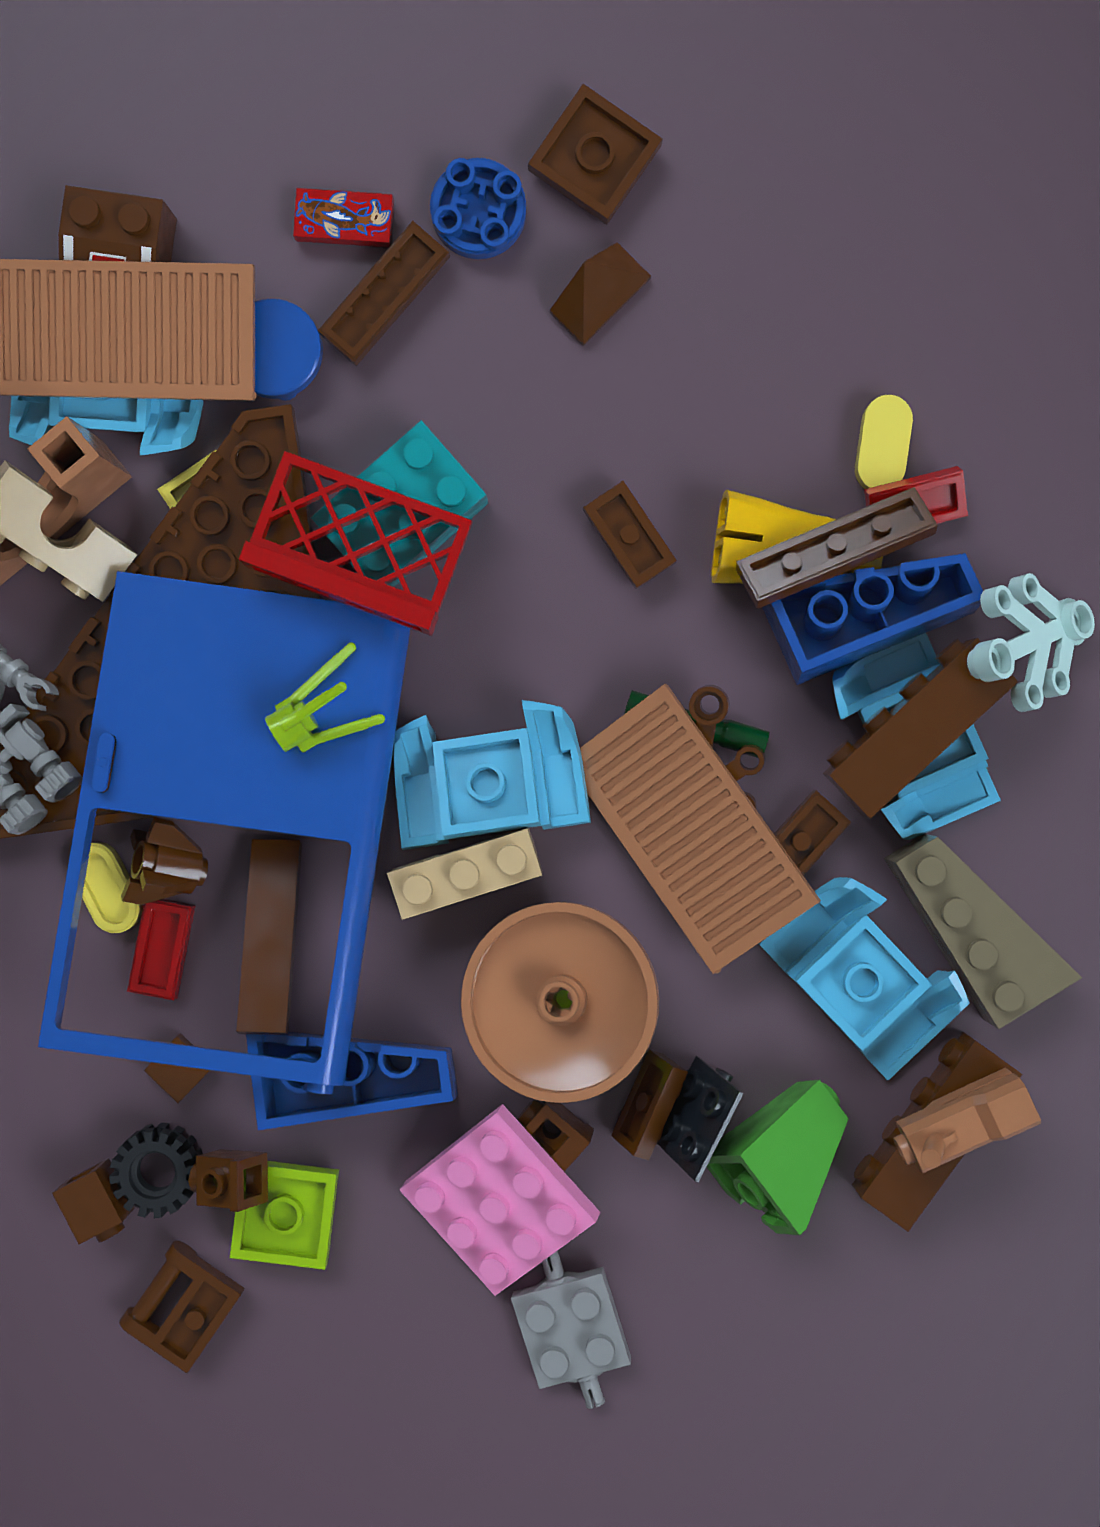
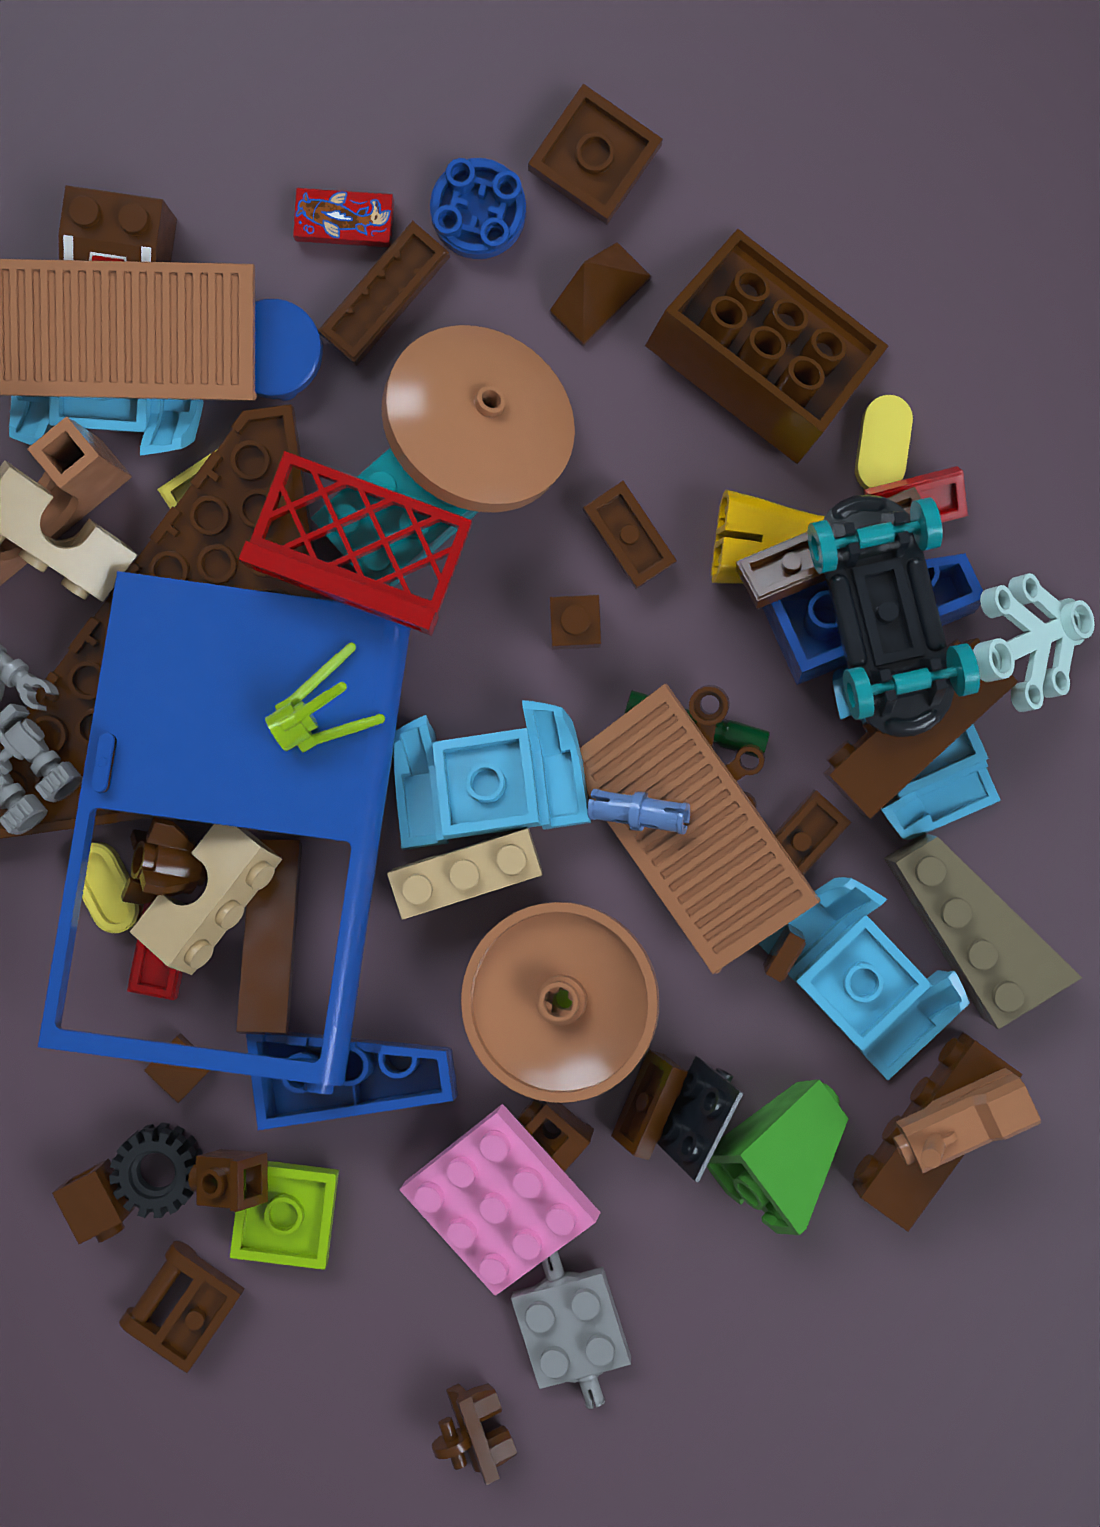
none -> tan arch [130,824,282,975]
none -> nougat dish [382,325,575,512]
none -> reddish brown hips [432,1383,517,1485]
none -> reddish brown brick [550,595,601,650]
none -> medium blue pin [588,788,690,835]
none -> reddish brown slope [645,229,888,464]
none -> reddish brown tile [763,924,806,983]
none -> black piece [808,494,980,737]

